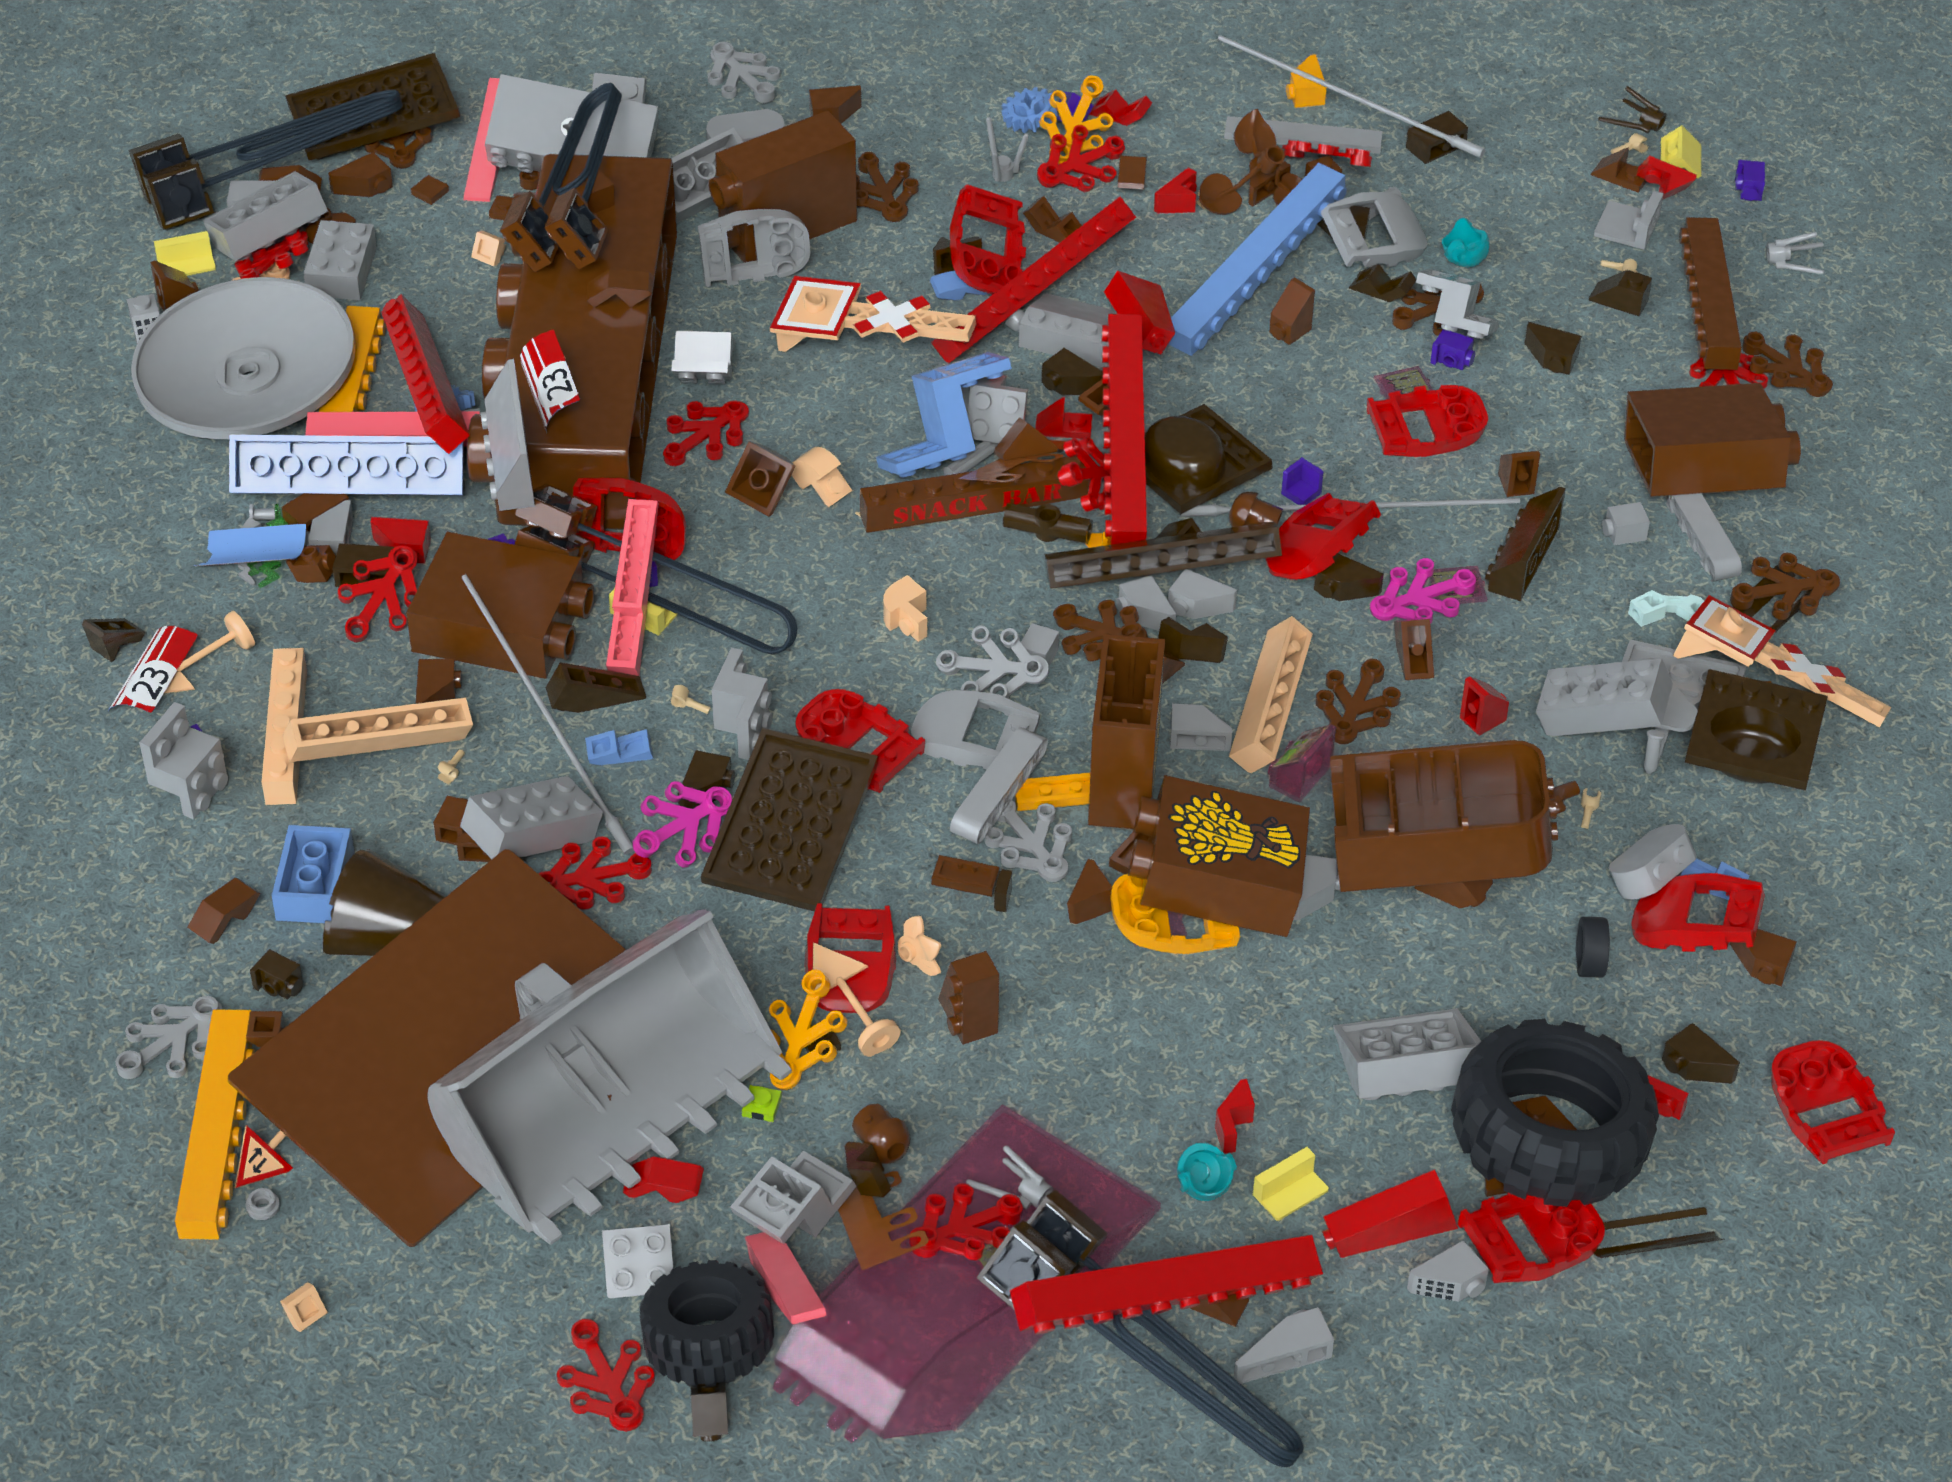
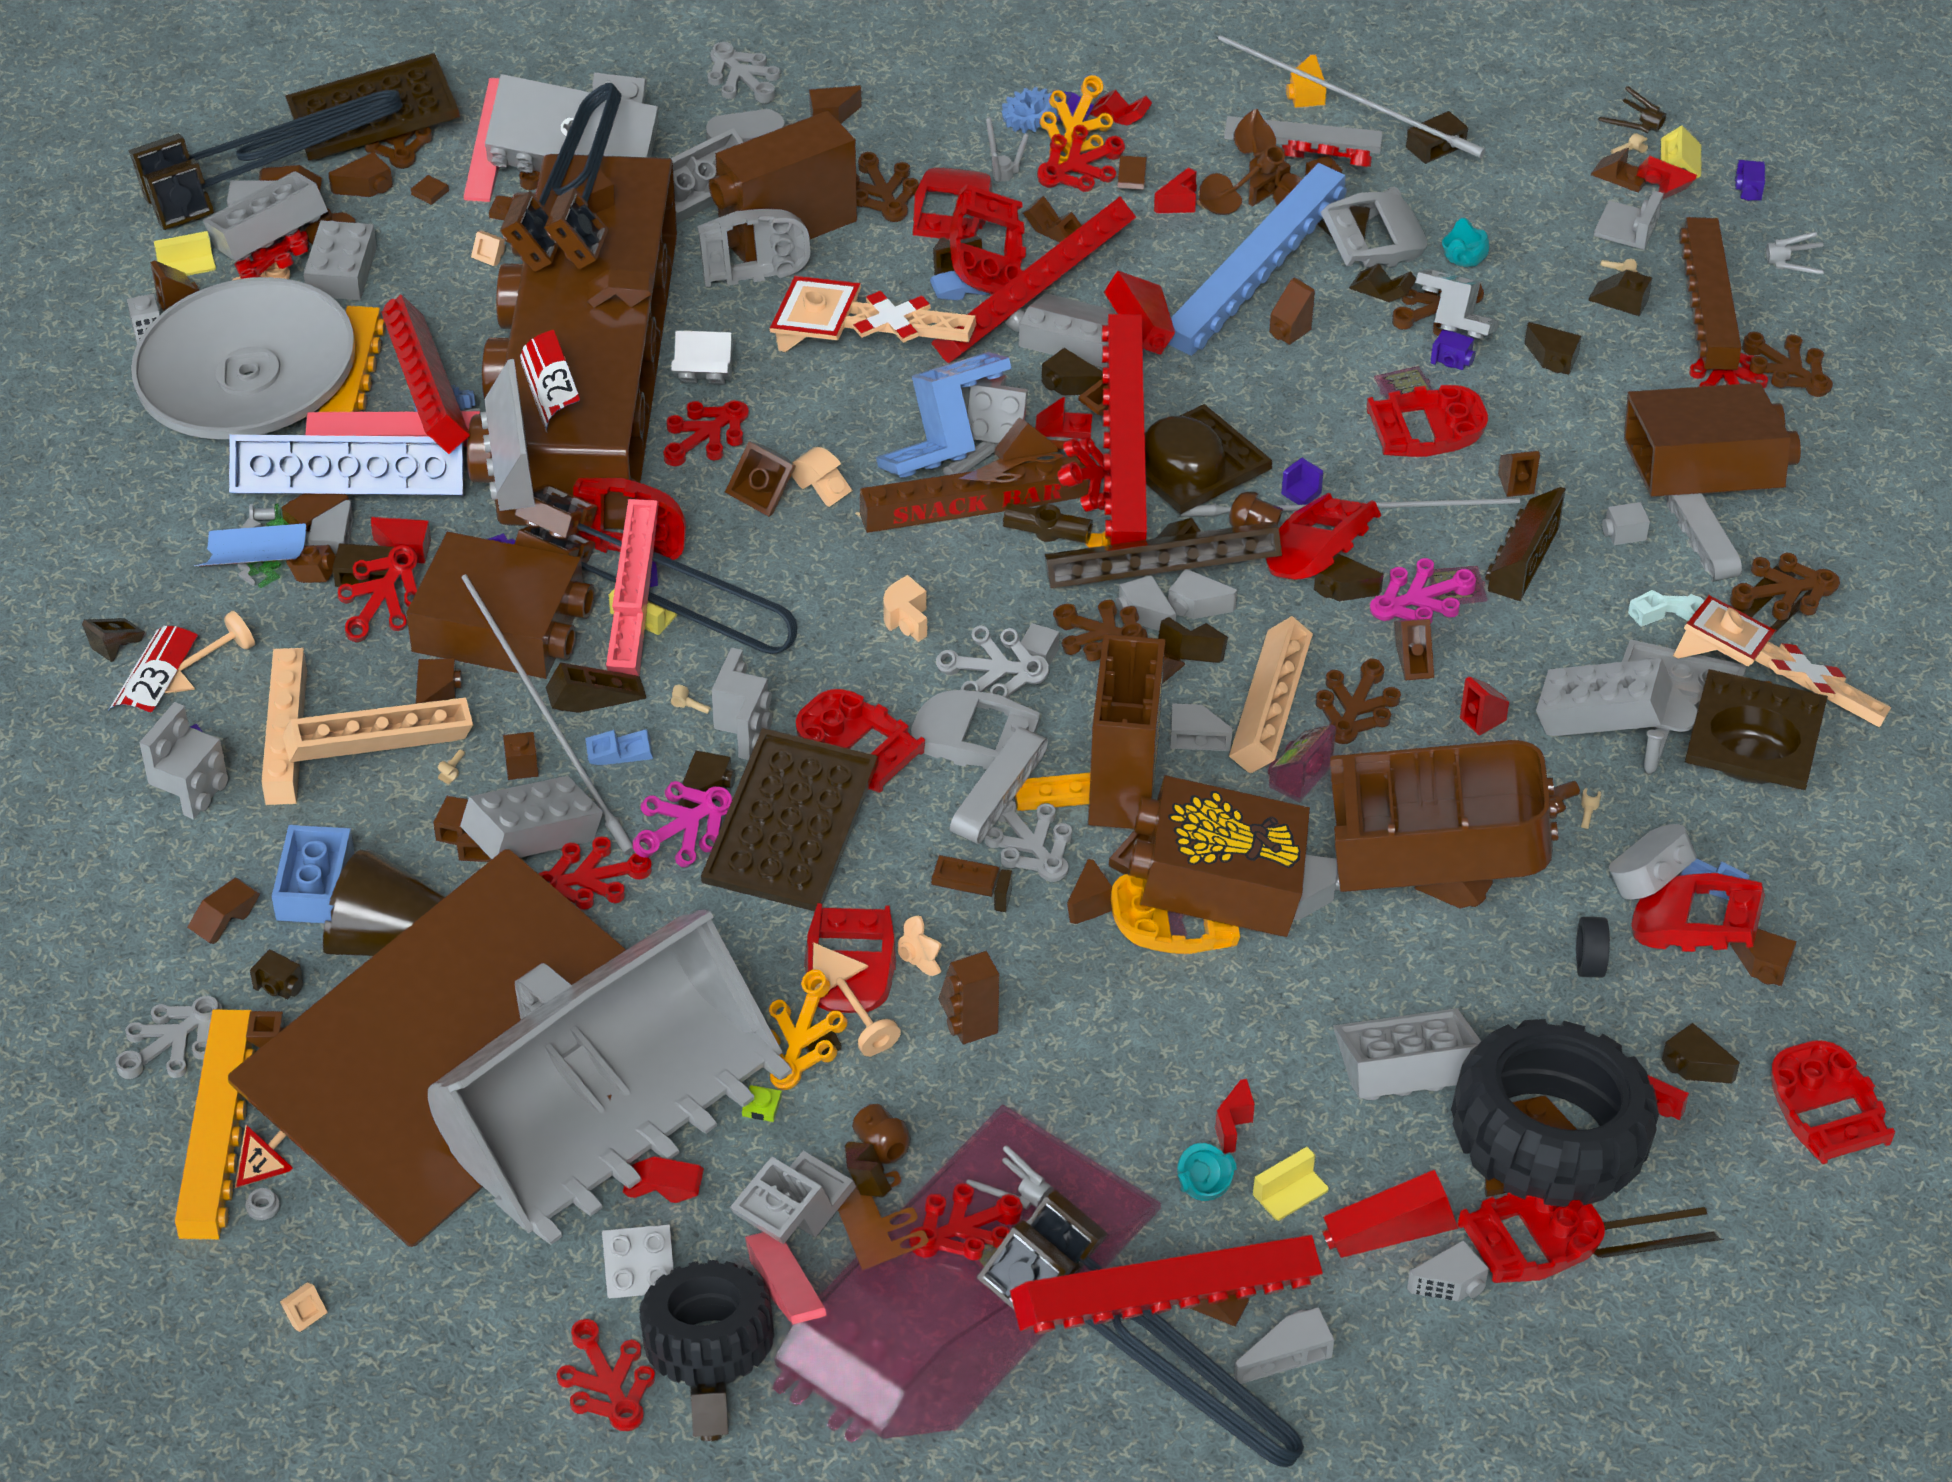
none -> reddish brown brick [503,732,538,780]
none -> red slope [913,167,992,240]

